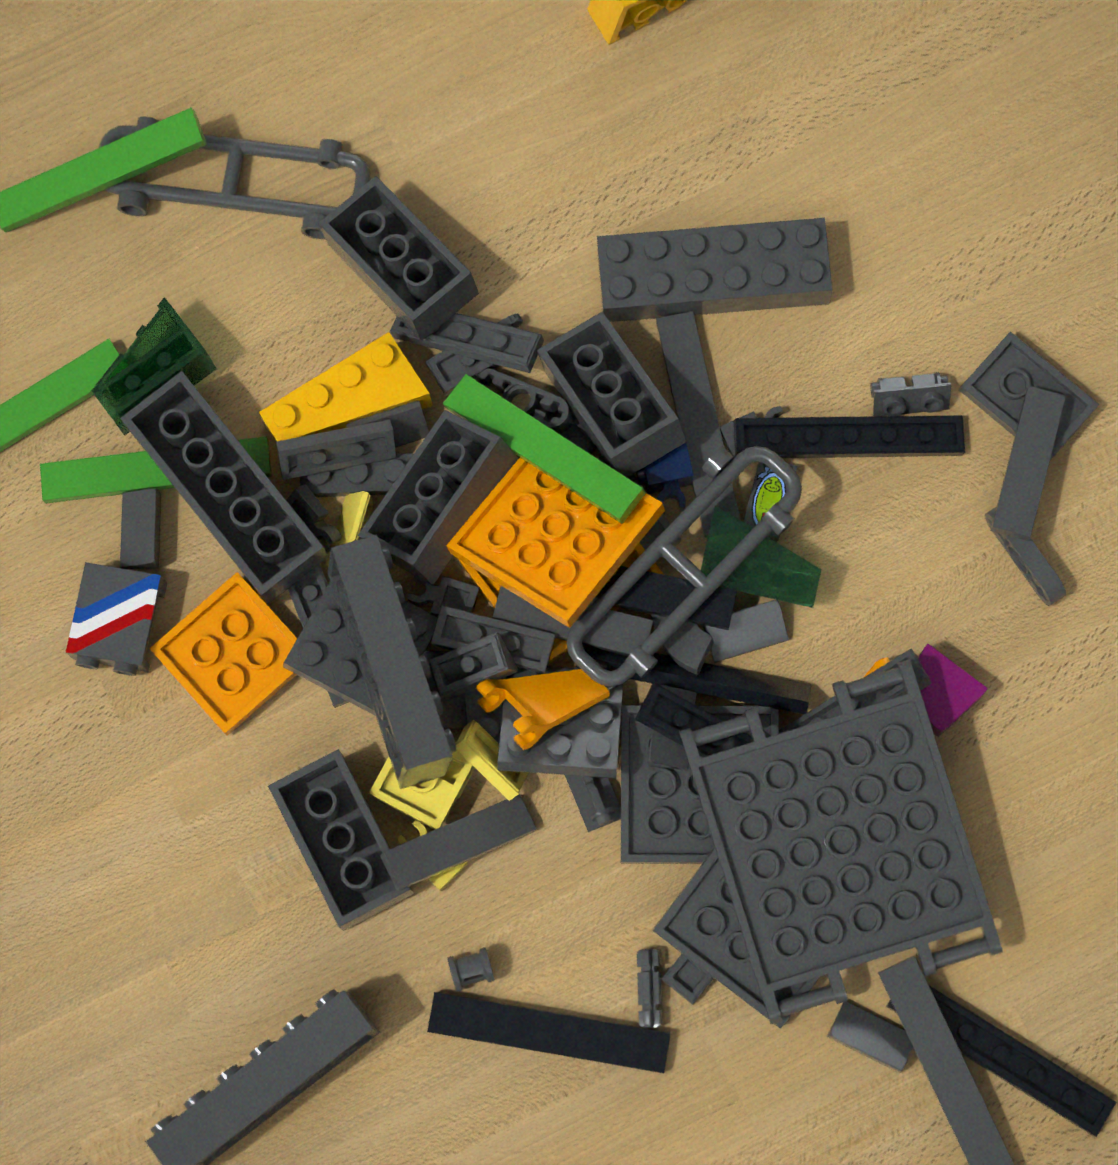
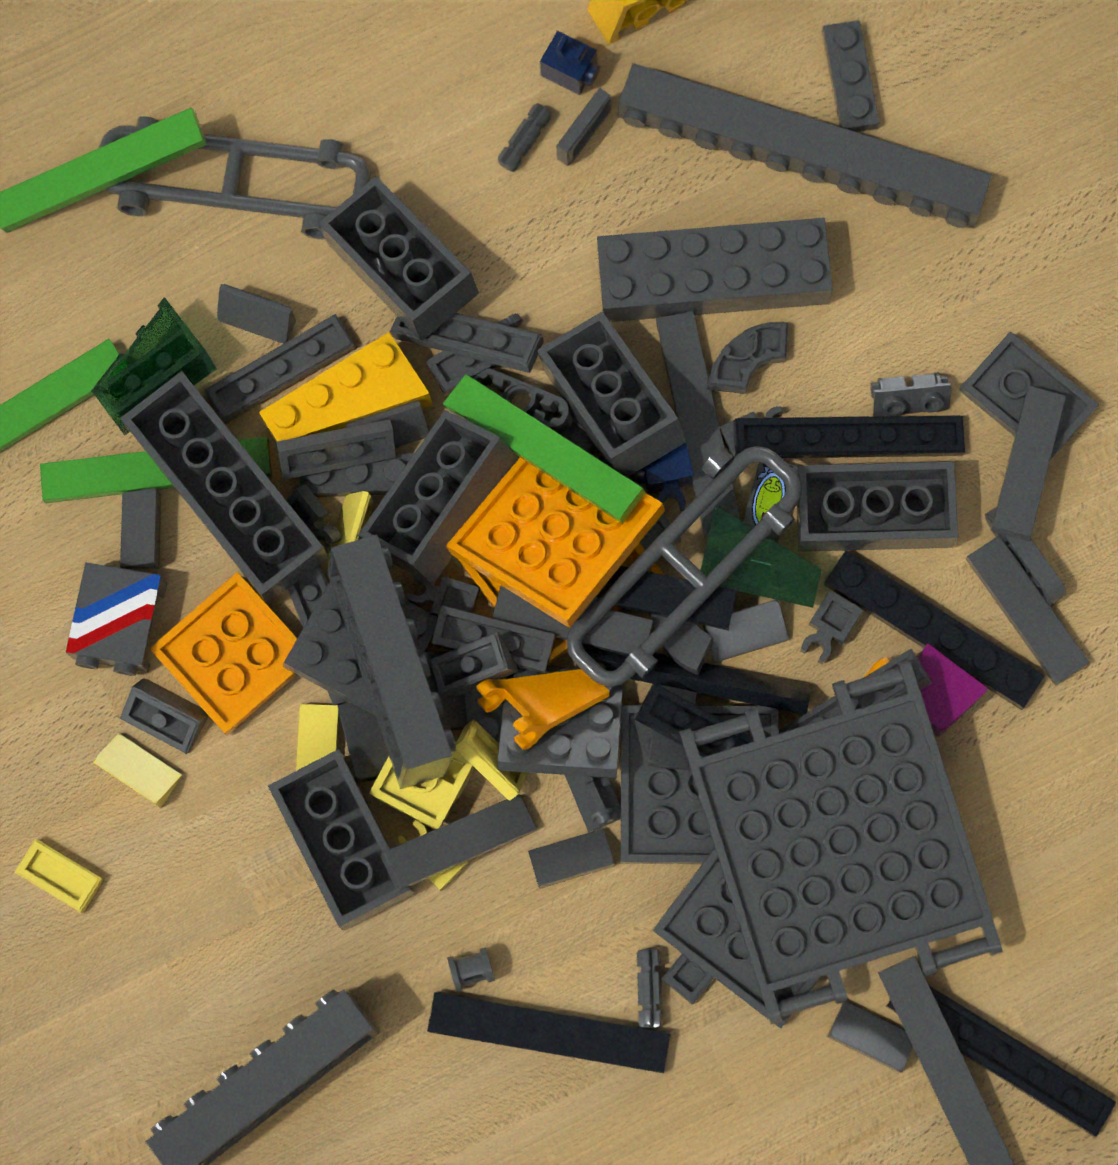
none -> light yellow tile [15,839,104,913]
none -> light yellow slope [93,733,183,808]
none -> dark grey slope [120,678,209,754]
none -> dark grey tile [205,314,356,424]
none -> dark grey slope [217,284,296,344]
none -> light yellow tile [296,704,339,771]
none -> dark grey slope [337,703,389,784]
none -> dark grey axle [498,103,551,172]
none -> dark grey slope [528,829,615,889]
none -> dark blue brick [540,30,600,95]
none -> dark grey tile [556,88,611,166]
none -> dark grey brick [618,63,992,228]
none -> dark grey tile [707,322,788,394]
none -> dark grey brick [796,461,958,552]
none -> dark grey plate [801,590,863,664]
none -> dark grey plate [822,20,879,132]
none -> black plate [824,550,1044,710]
none -> dark grey tile [966,536,1090,686]

